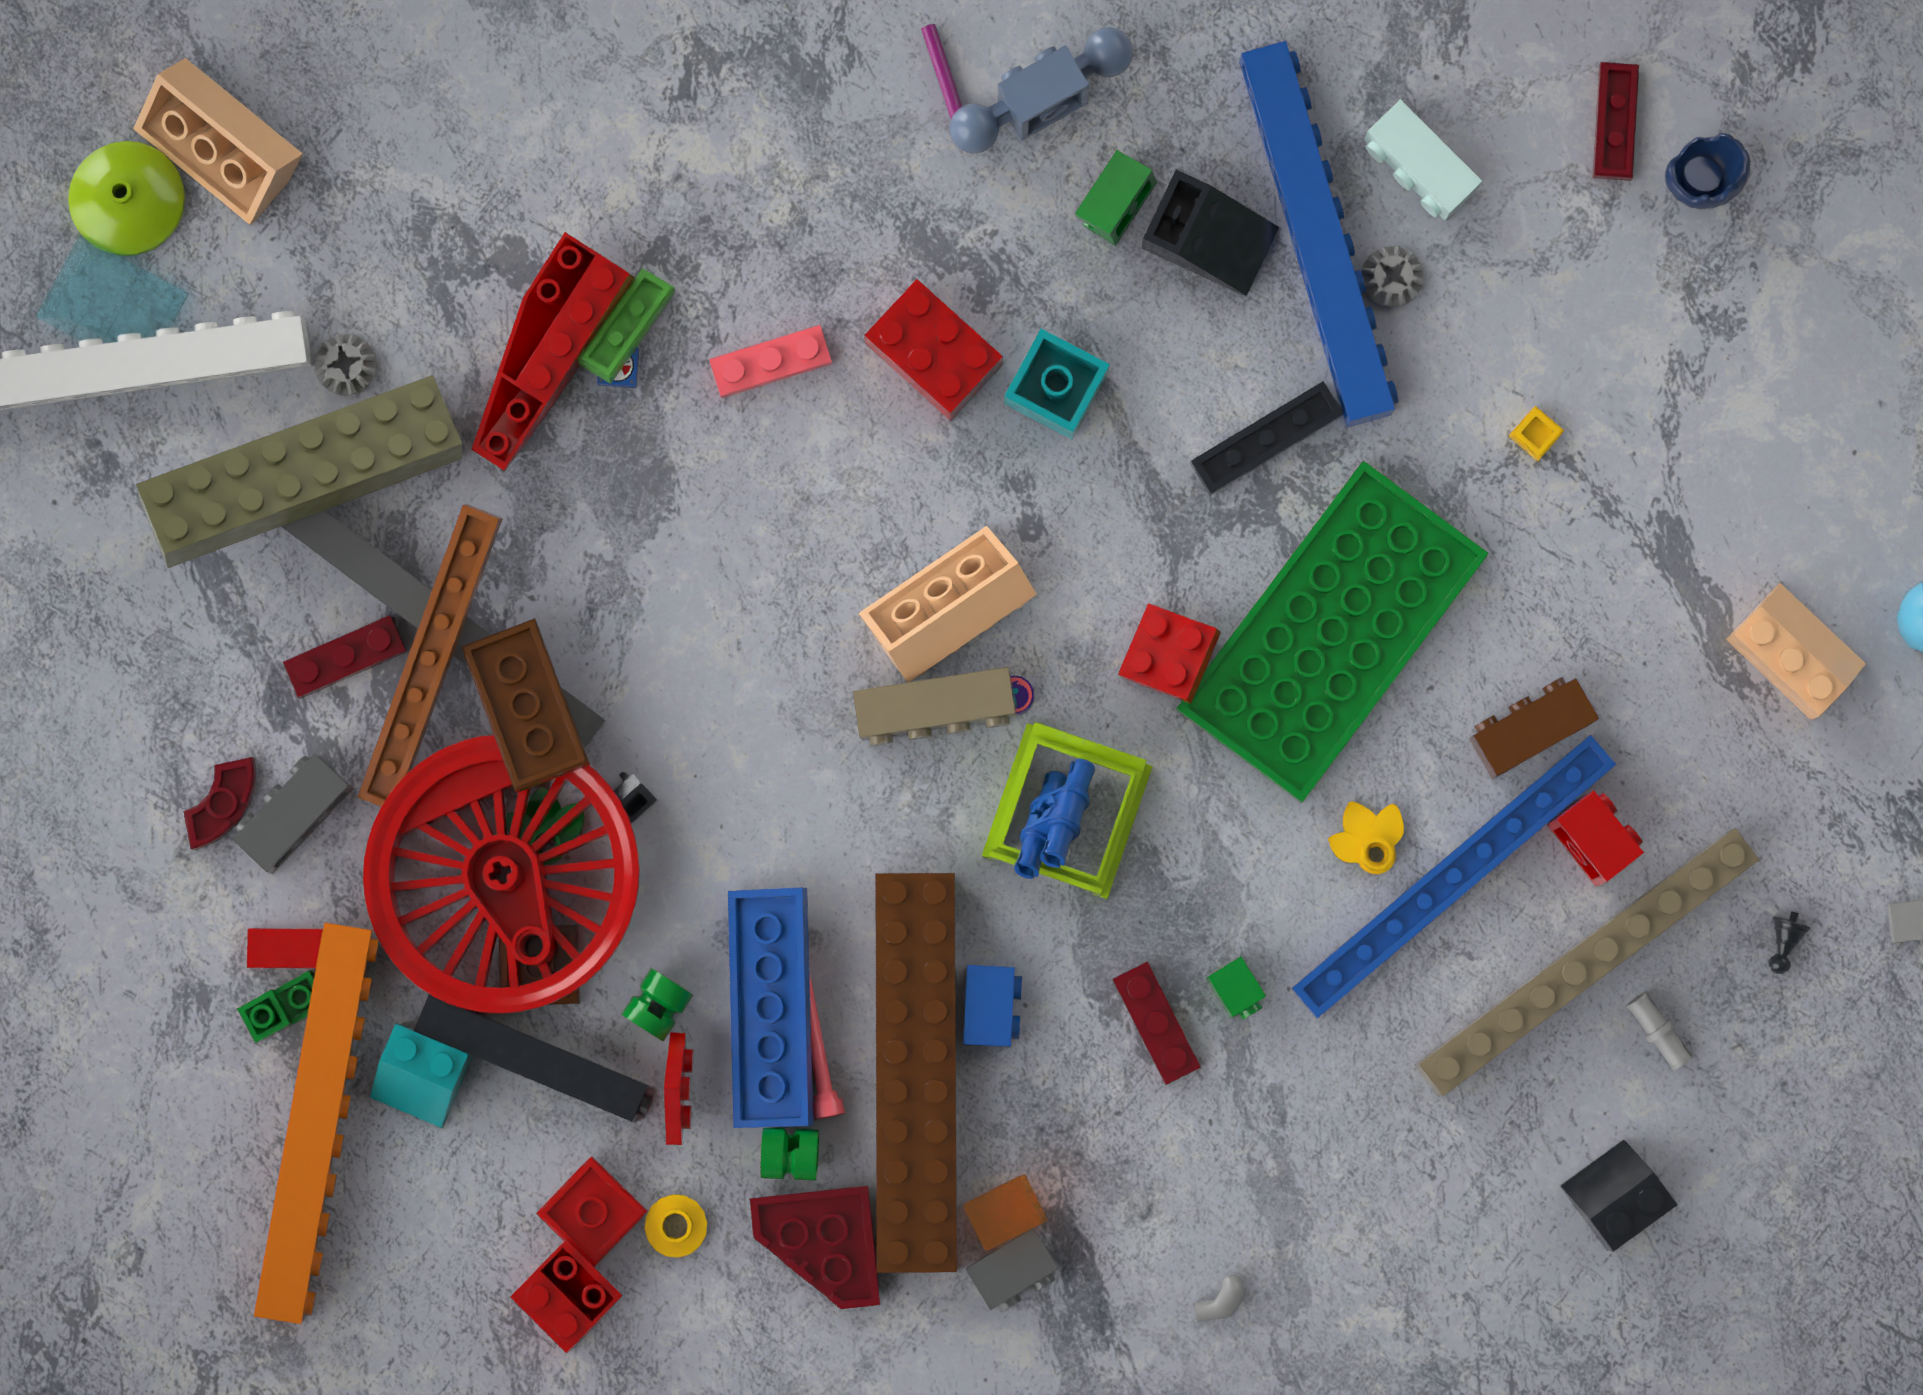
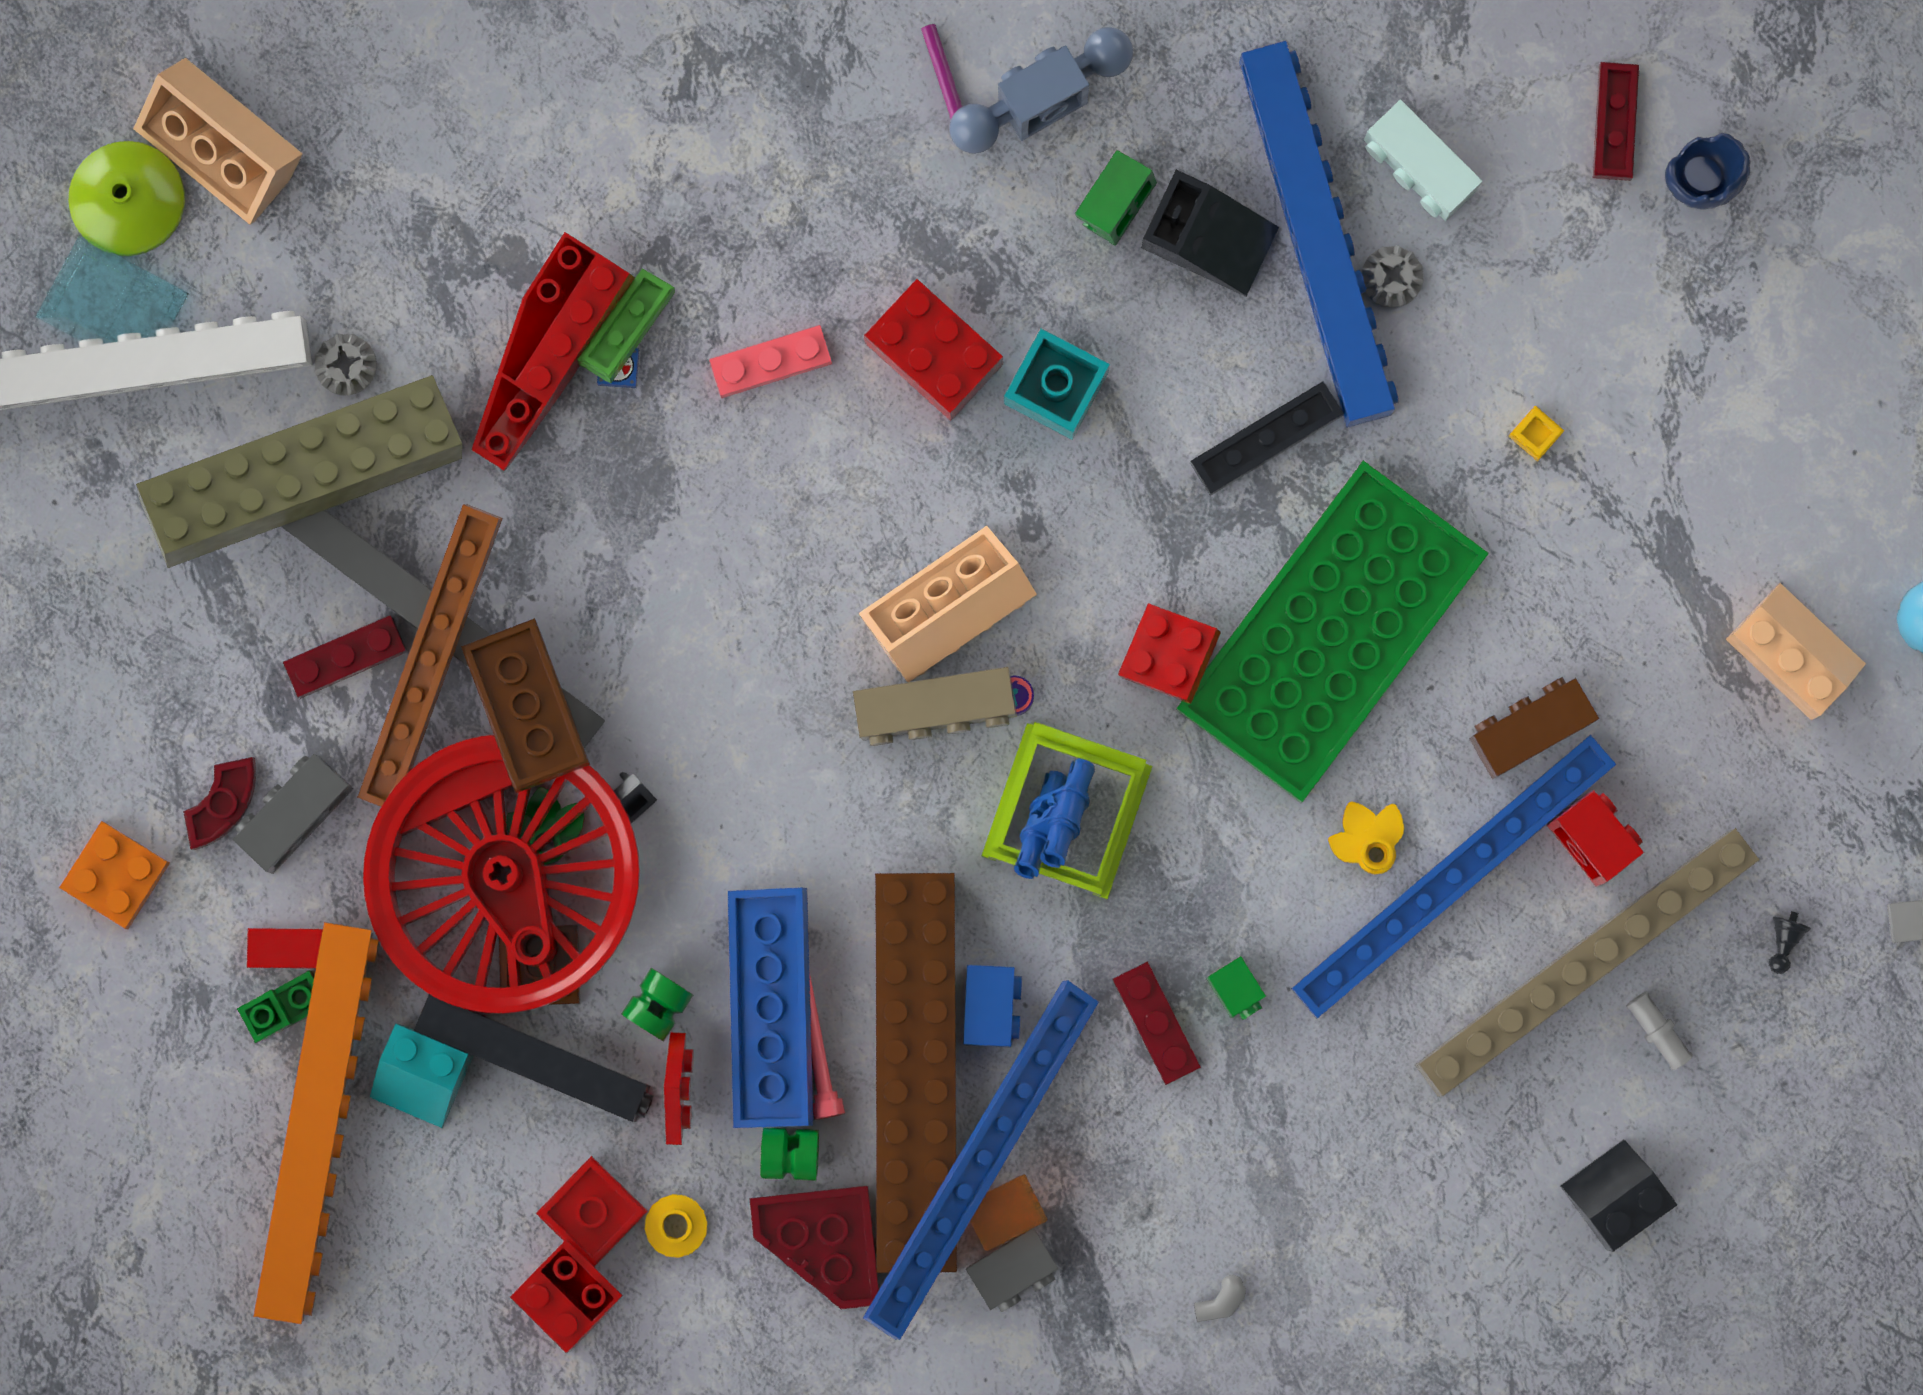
none -> orange plate [59,821,170,929]
none -> blue plate [863,980,1099,1340]

